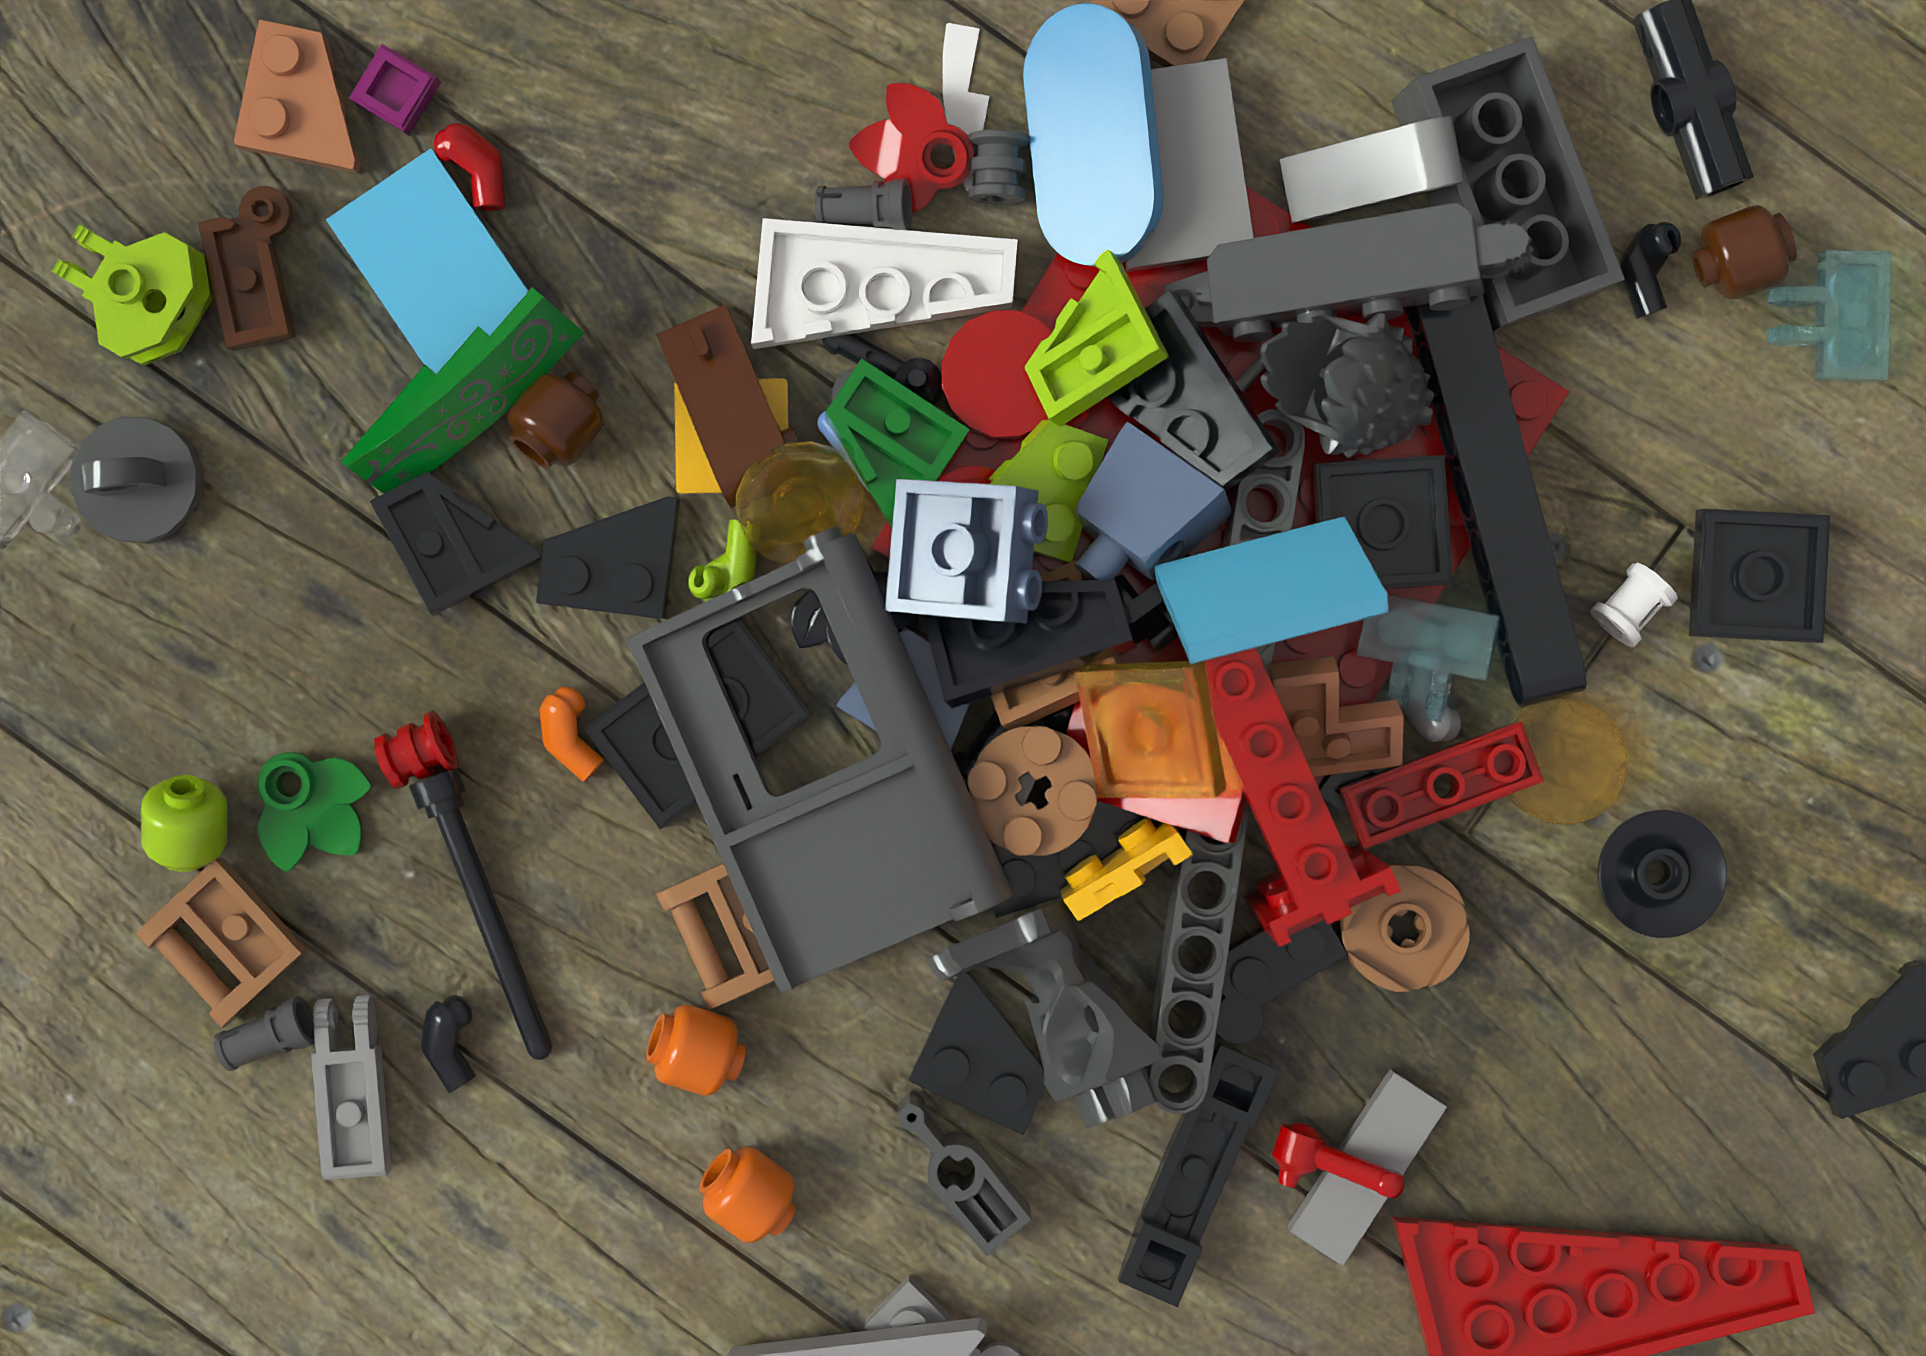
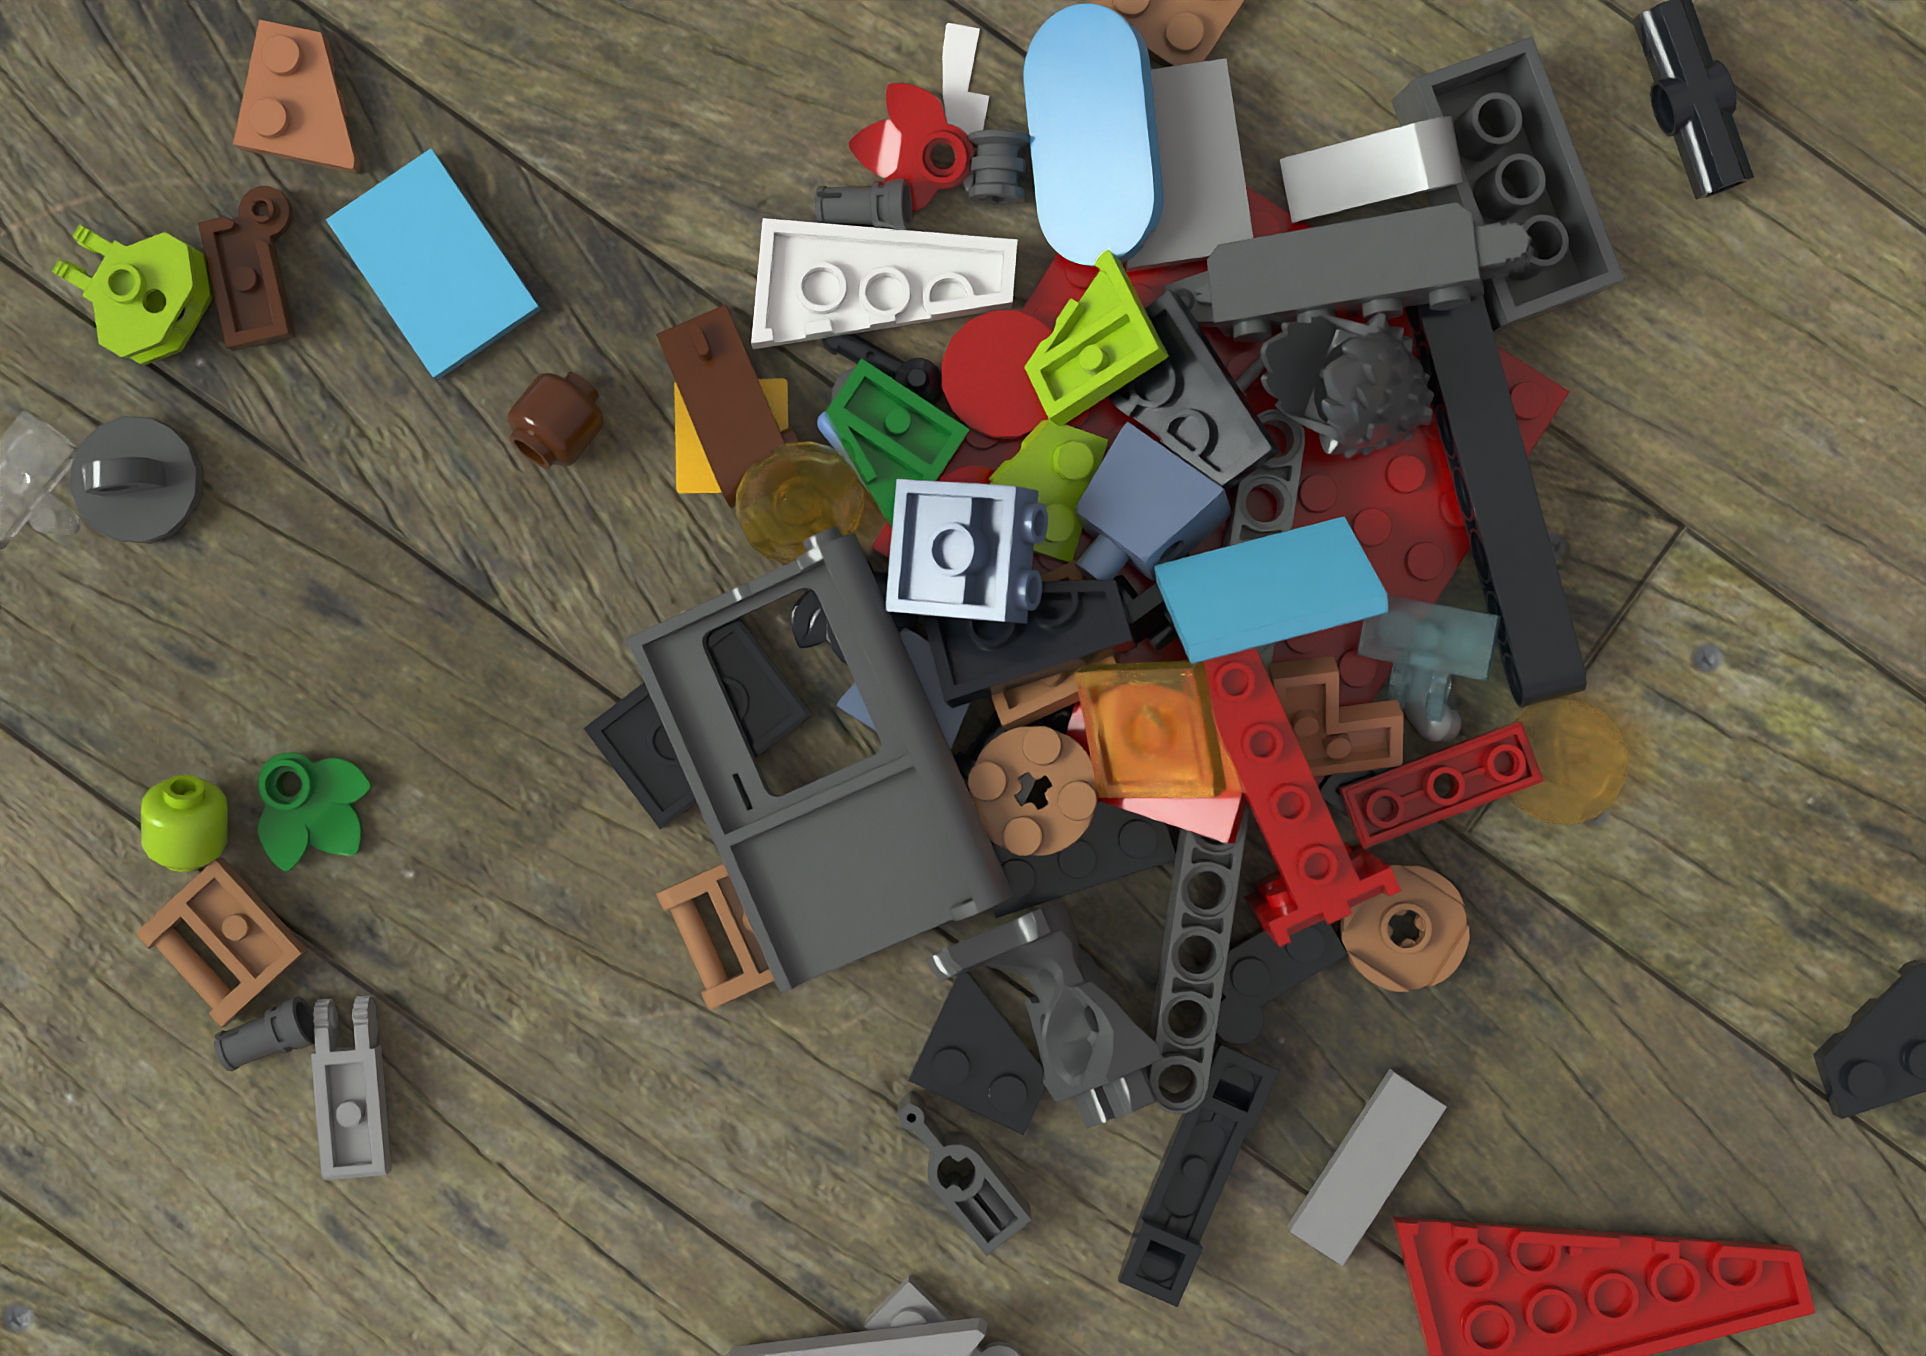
green slope [341,287,584,494] -> none
magenta tile [349,44,441,136] -> none
black wing [370,472,542,616] -> none
red bush [374,710,458,789] -> none
black piece [409,768,552,1060] -> none
black arm [421,995,476,1093] -> none
red arm [433,123,505,212] -> none
black wing [536,496,680,619] -> none
orange arm [539,686,605,783] -> none
orange head [646,1004,746,1096] -> none
lime arm [688,520,760,602] -> none
orange head [699,1146,796,1243] -> none
yellow wing [1059,817,1193,921] -> none
red piece [1271,1122,1405,1199] -> none
black plate [1312,455,1453,589] -> none
white bush [1590,563,1678,648] -> none
black dish [1597,810,1727,938] -> none
black arm [1620,222,1681,319] -> none
black plate [1689,508,1830,643] -> none
reddish brown head [1691,205,1797,300] -> none
clear light blue hinge [1767,250,1891,383] -> none

